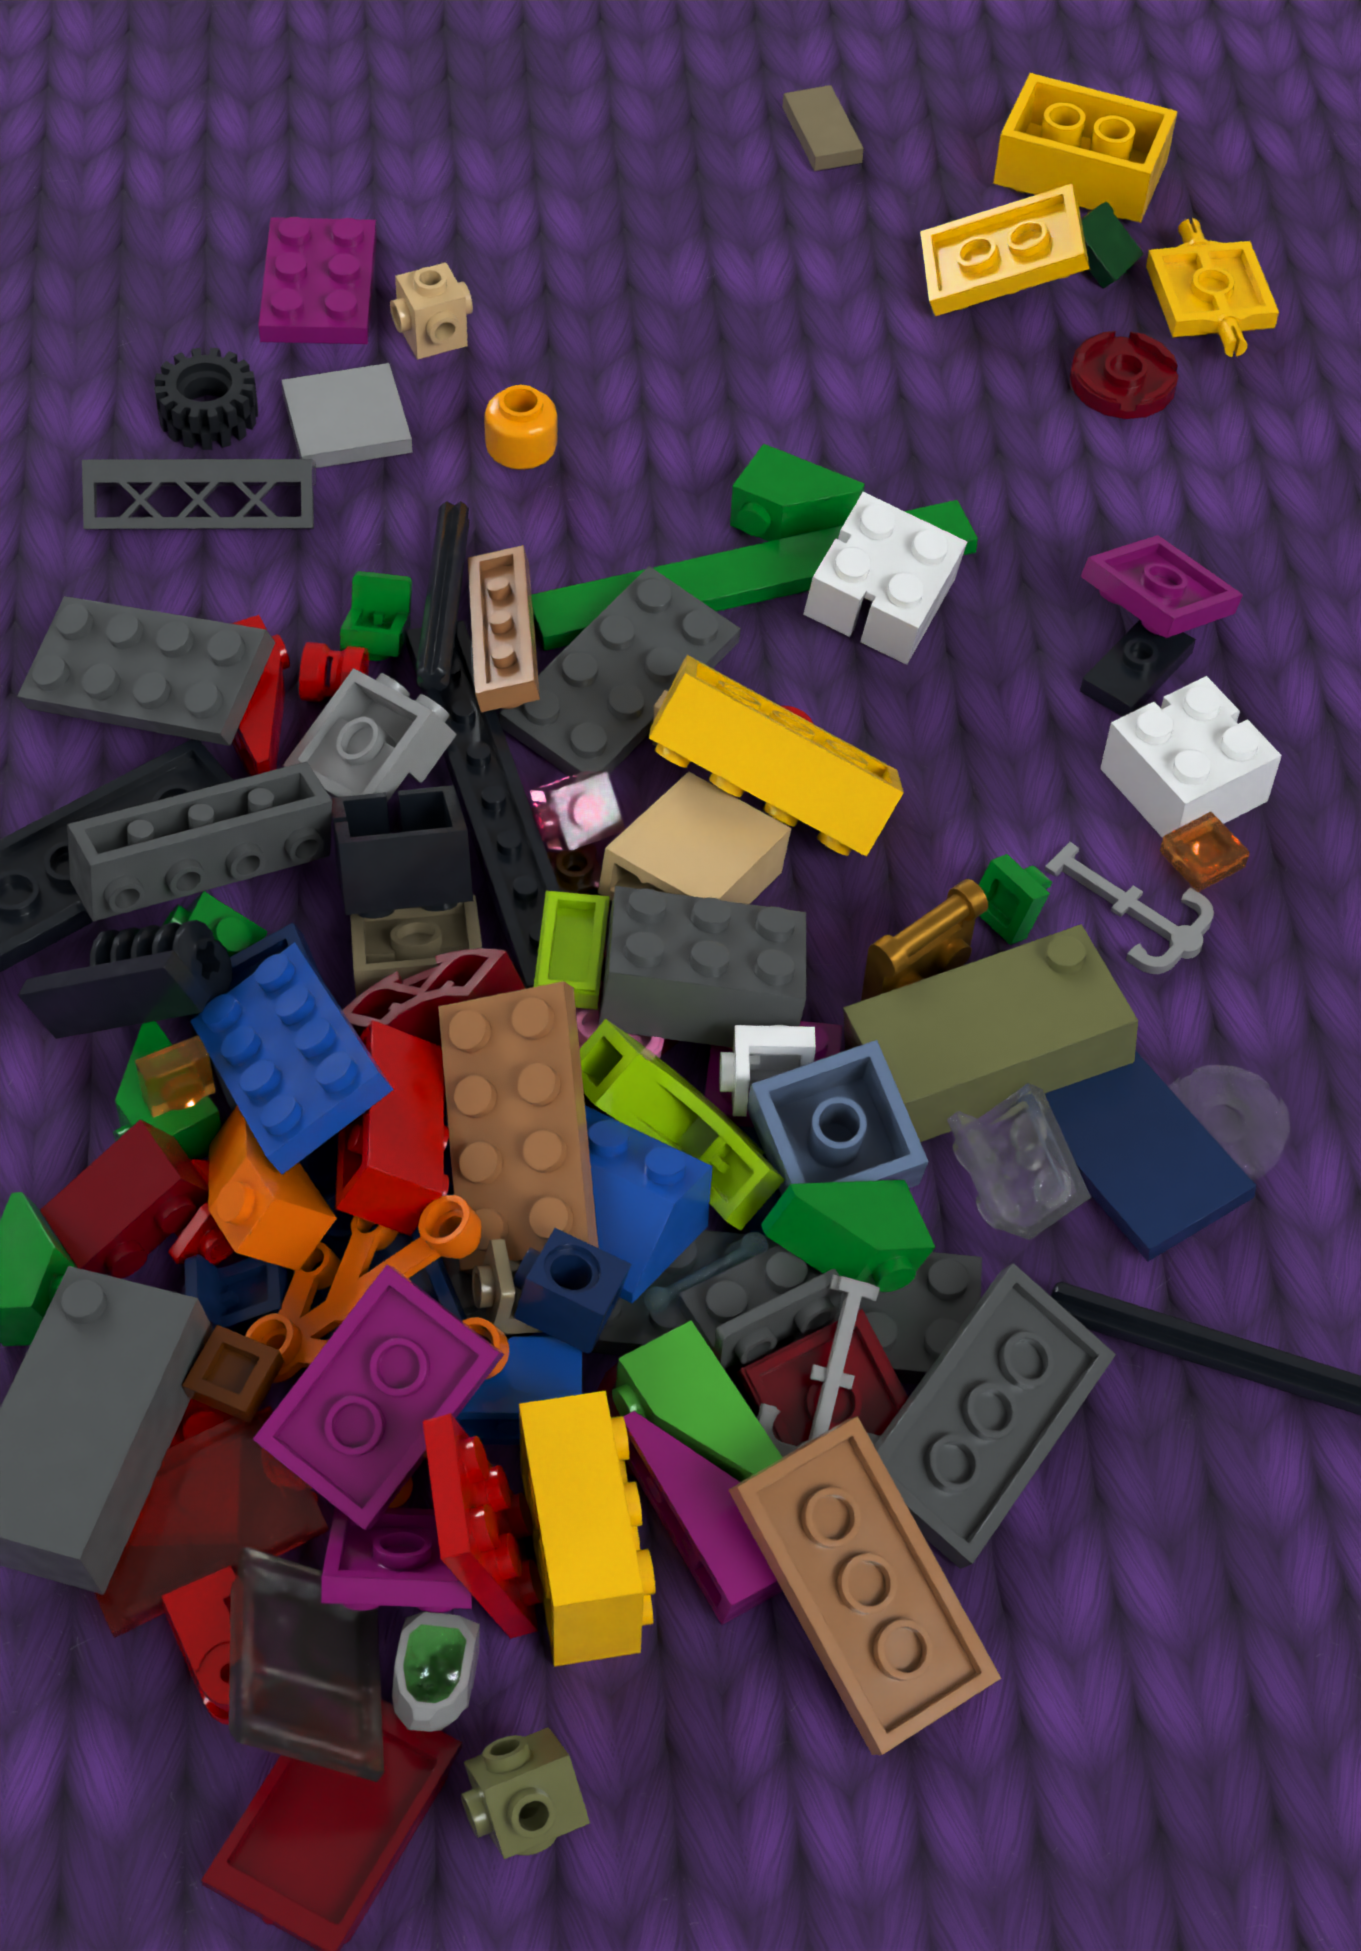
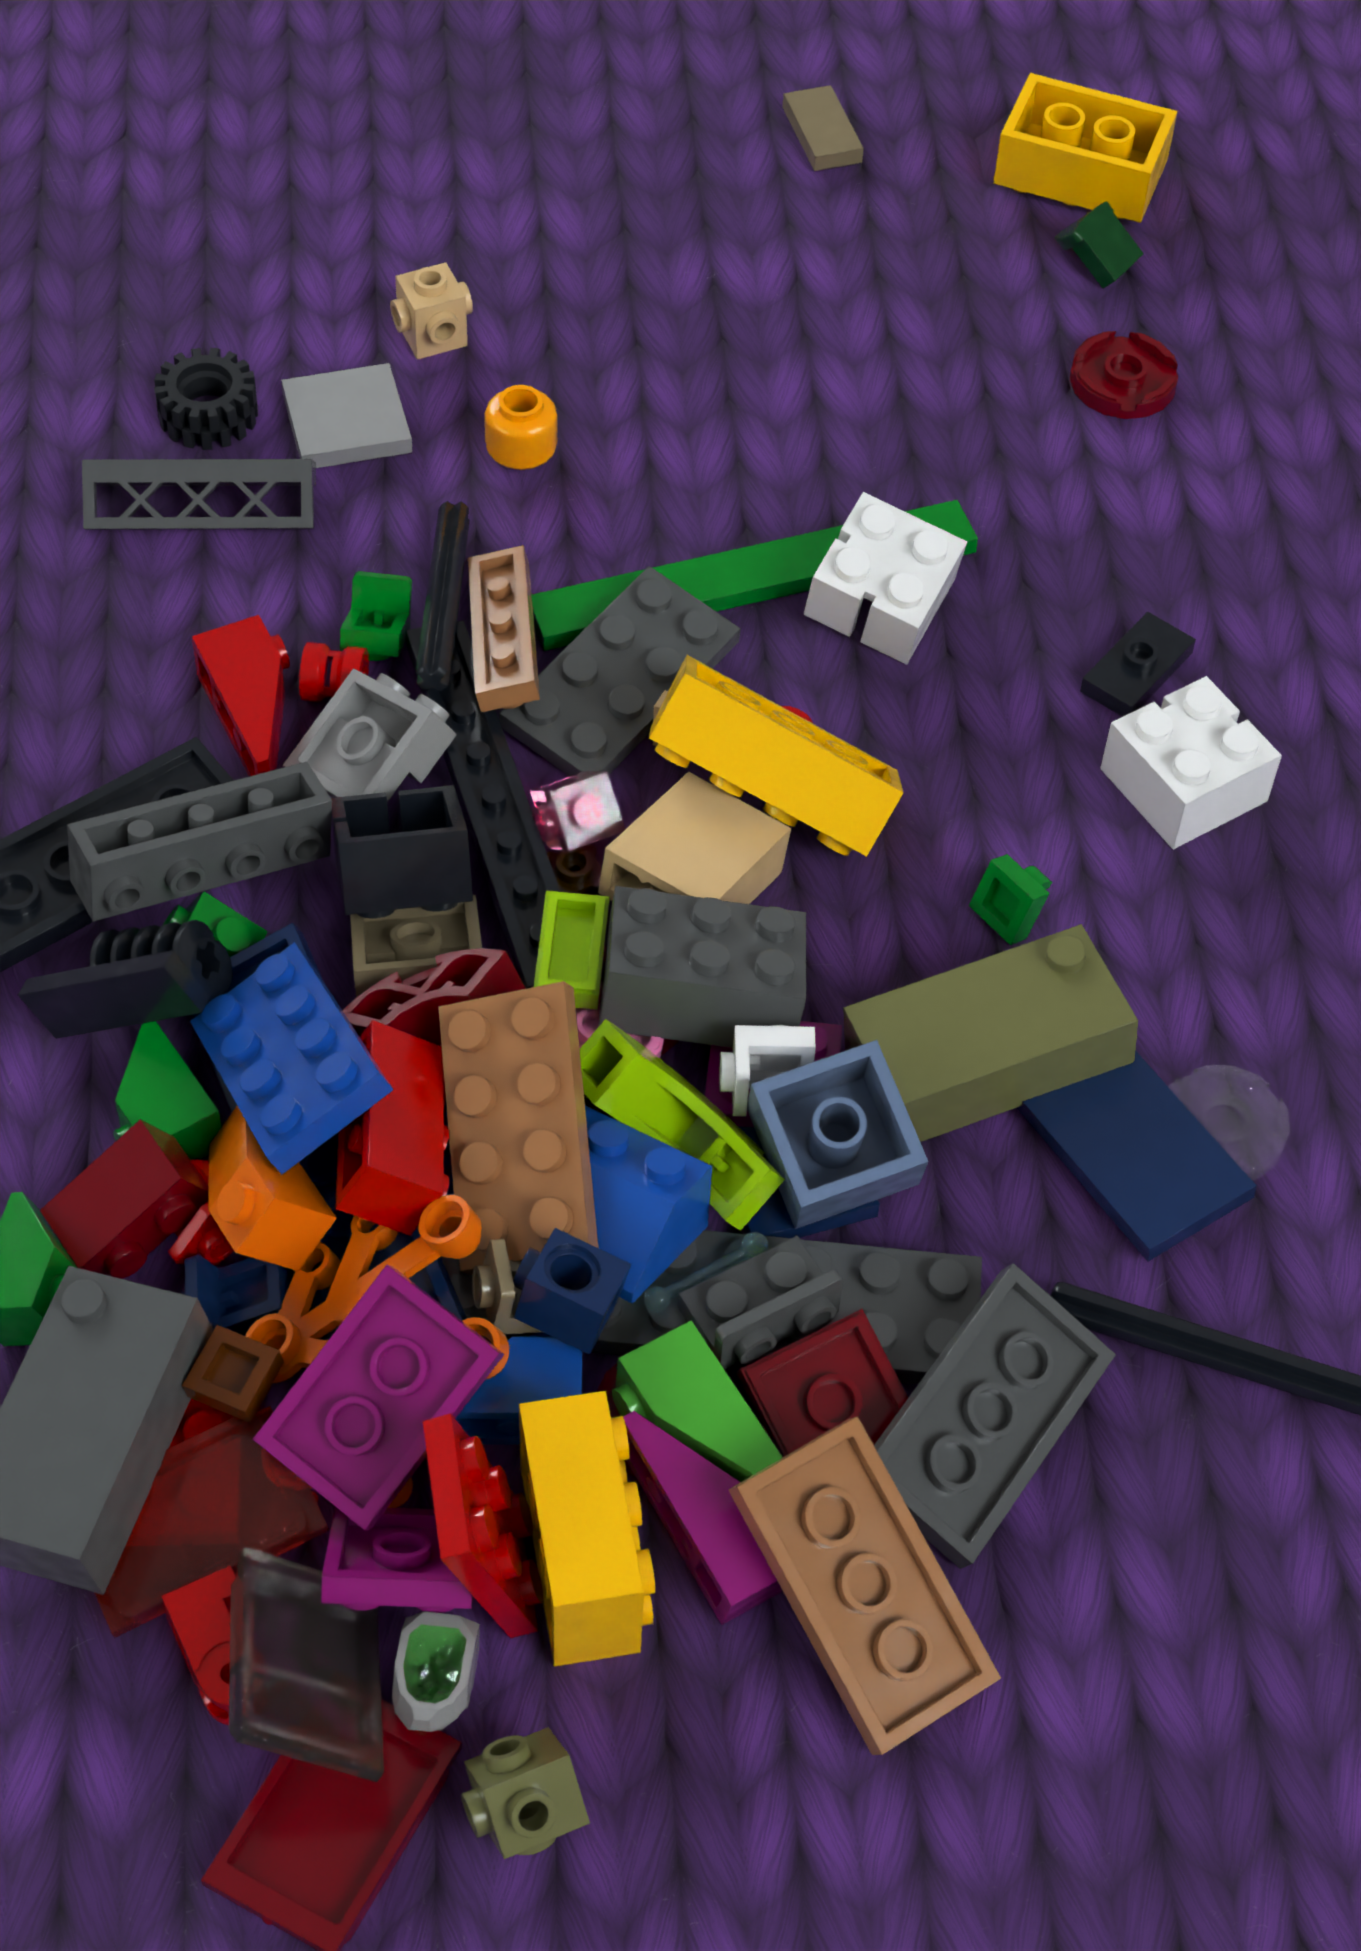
dark grey plate [17,596,276,746] -> none
clear orange plate [135,1035,215,1117] -> none
magenta plate [258,217,377,344] -> none
green slope [730,444,865,541] -> none
light grey piece [757,1275,881,1457] -> none
green slope [761,1180,936,1292] -> none
pearl gold plate [861,879,988,1001] -> none
yellow plate [920,184,1090,316] -> none
clear bracket [947,1083,1091,1240] -> none
light grey piece [1044,842,1214,974] -> none
magenta plate [1081,535,1243,638] -> none
yellow plate [1146,218,1279,357] -> none
clear orange plate [1160,811,1250,892] -> none

